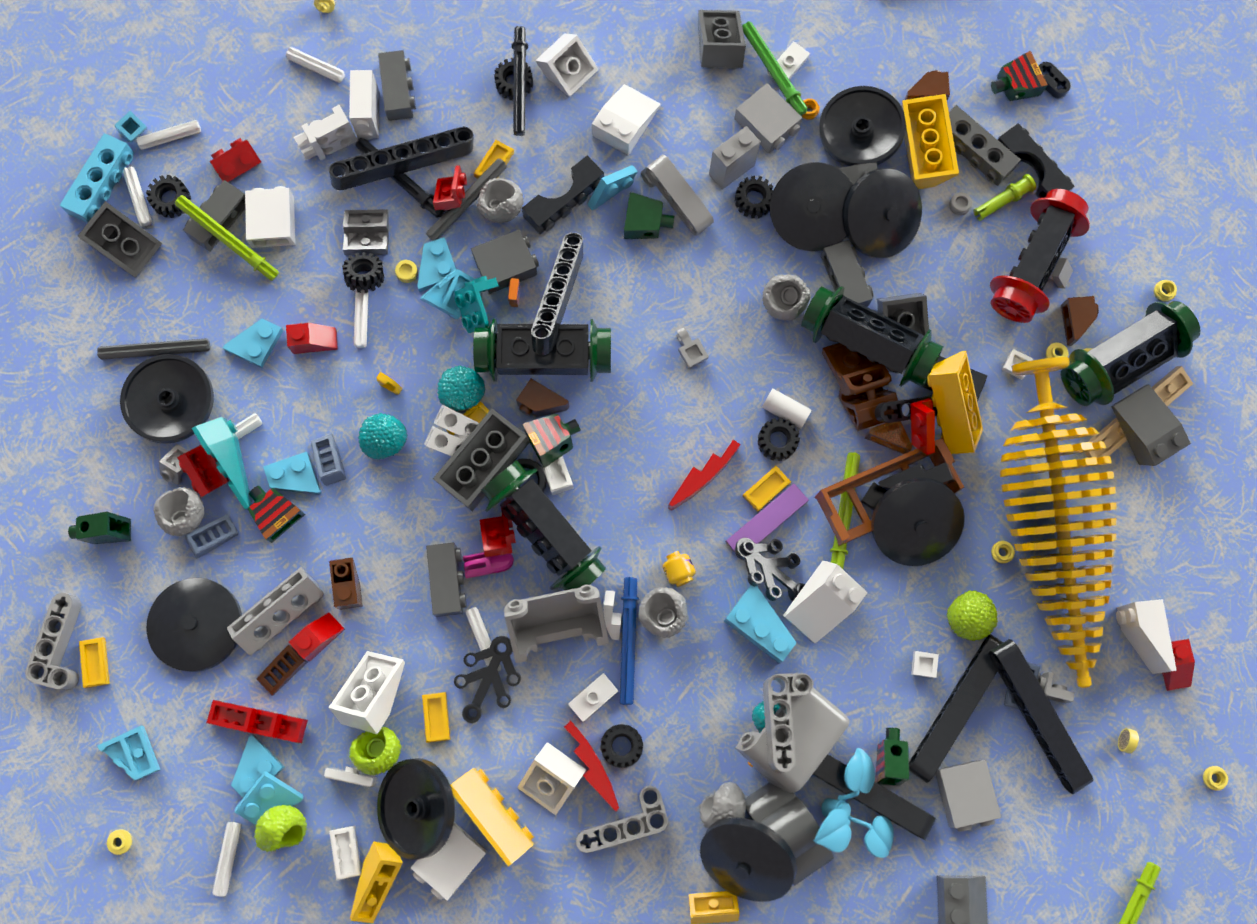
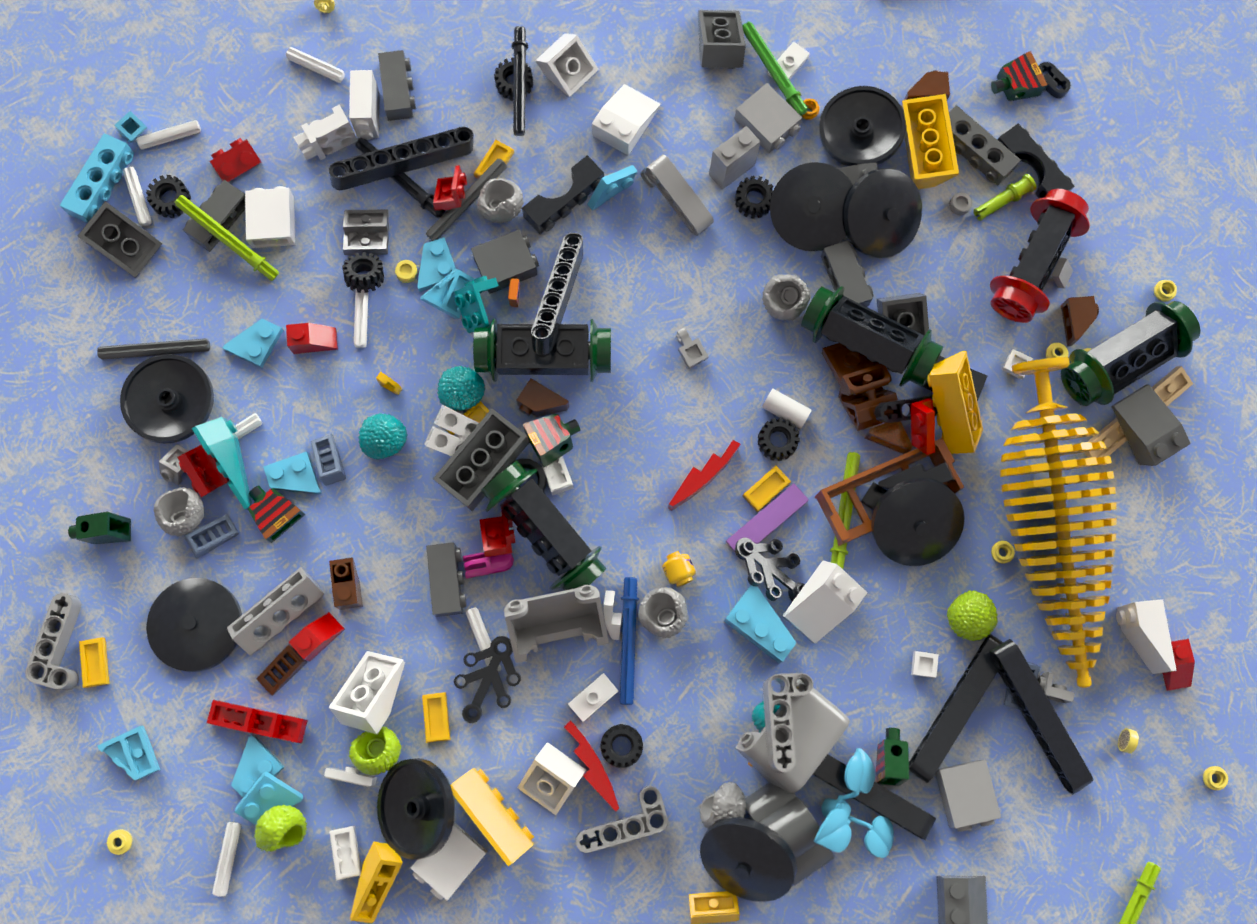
dark green torso [624,192,675,239] -> none

